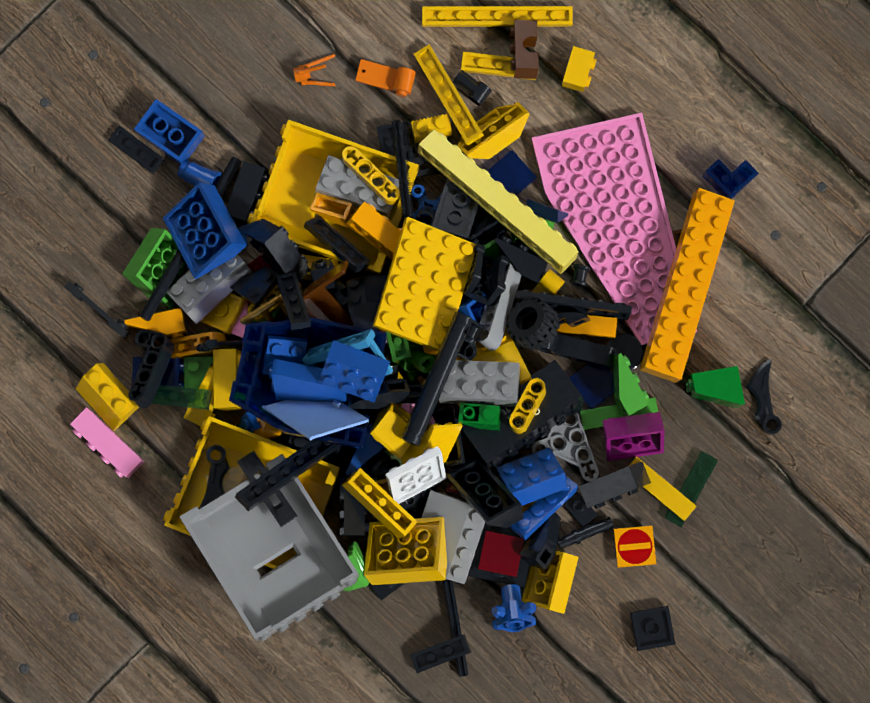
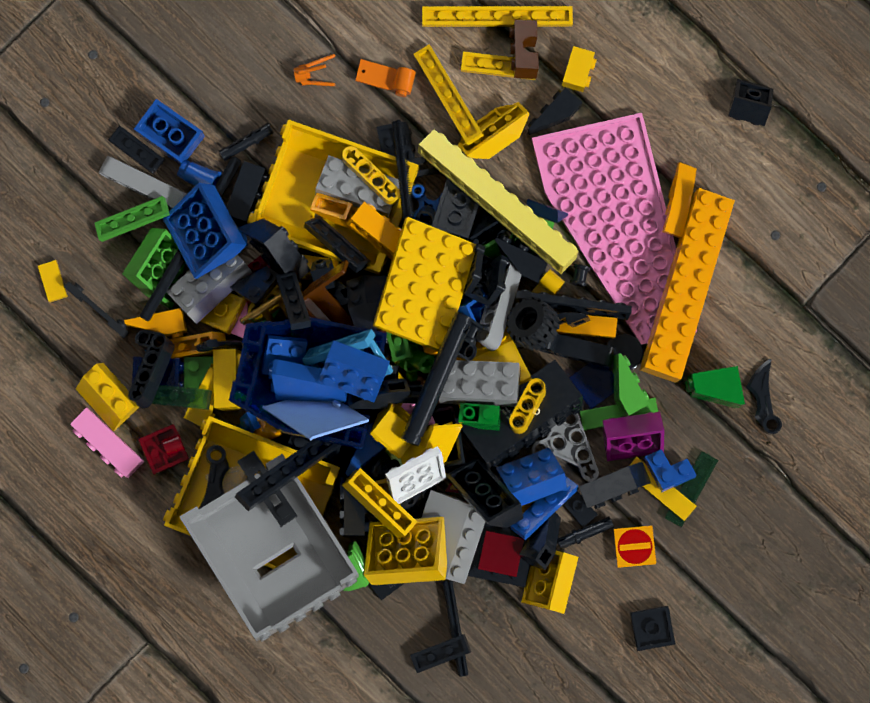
yellow brick [411,113,452,143] -> none
black piece [453,70,492,106] -> none
clear blue tile [488,150,537,196] -> none
blue piece [491,584,536,632] -> none
clear blue brick [702,159,759,199] -> none
none -> yellow tile [38,260,68,302]
none -> bright green plate [95,196,170,242]
none -> light grey beam [98,156,187,209]
none -> dark red plate [138,424,190,475]
none -> black pin [219,123,274,161]
none -> black slope [527,87,583,135]
none -> blue plate [644,449,696,492]
none -> light orange slope [662,162,697,238]
none -> black slope [728,79,774,126]

